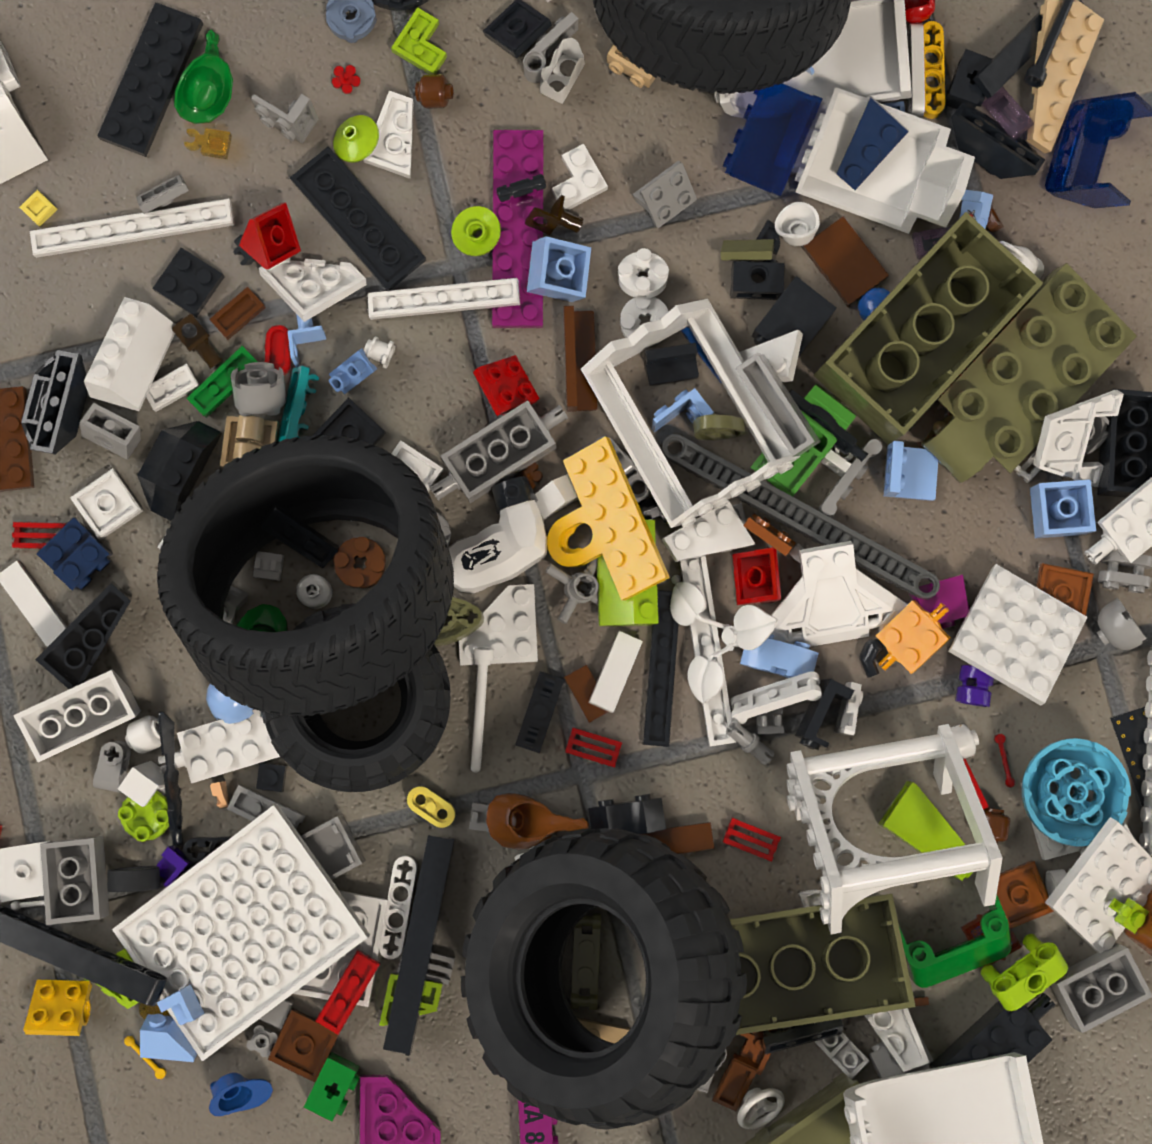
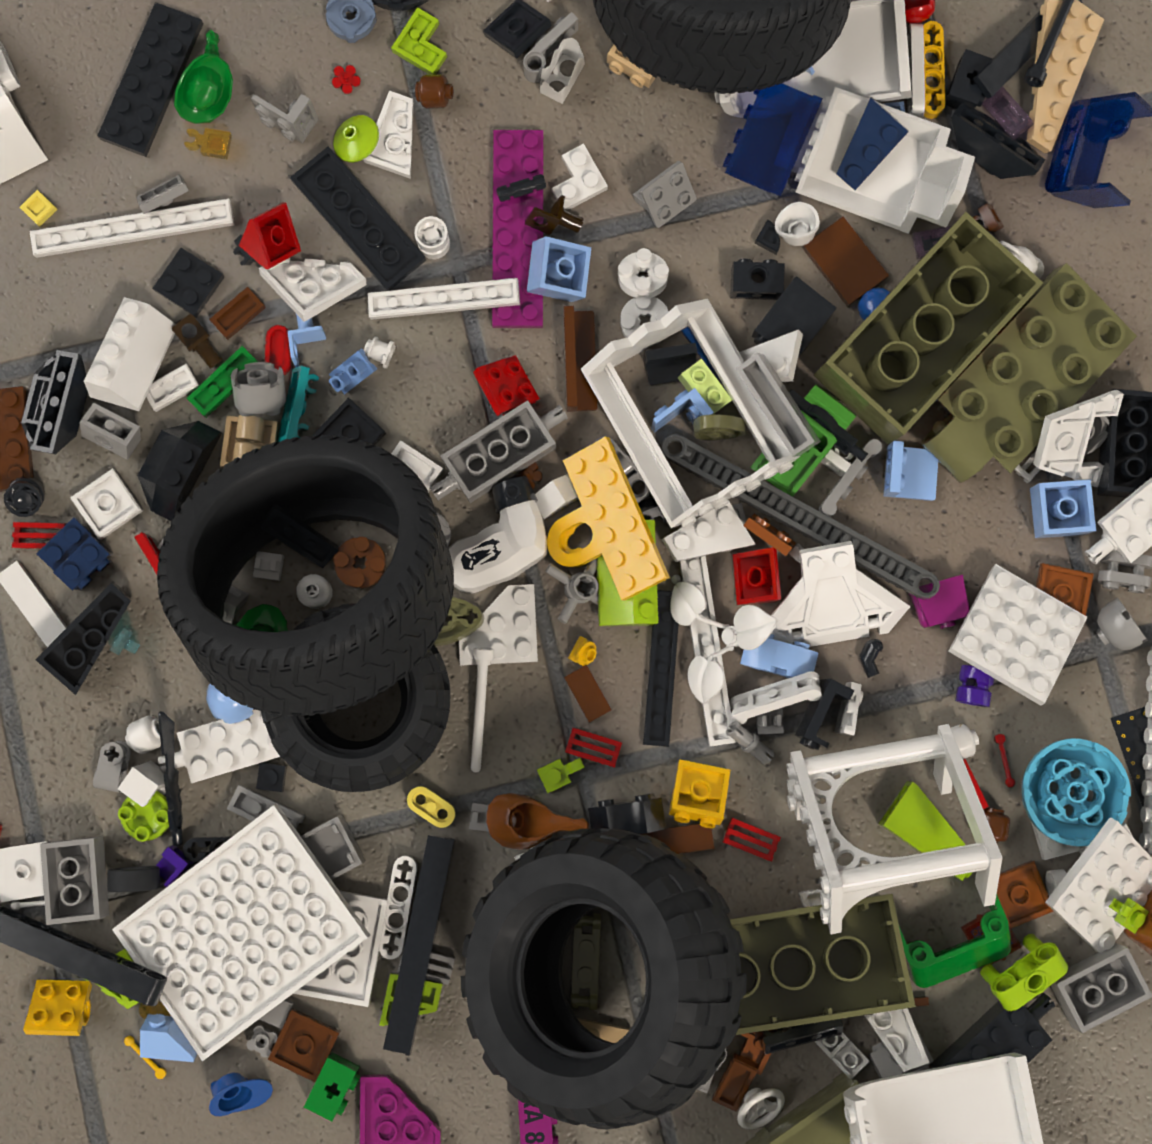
white slope [13,669,141,762] -> none
light blue panel [157,984,204,1025] -> none
light nougat tile [210,781,230,809] -> none
red tile [316,949,381,1035] -> none
lime dish [451,206,501,256] -> none
black plate [515,671,565,753] -> none
white tile [588,631,643,713] -> none
olive tile [721,239,774,261] -> none
light orange plate [876,600,951,674] -> none
light blue leg [959,190,993,228] -> none
none -> black wheel [4,476,45,517]
none -> clear light blue tile [109,625,140,655]
none -> red tile [134,532,160,575]
none -> white wheel [414,216,450,259]
none -> lime plate [537,758,585,793]
none -> yellow plate [568,636,597,666]
none -> yellow plate [669,759,731,828]
none -> yellowish green brick [678,359,732,413]

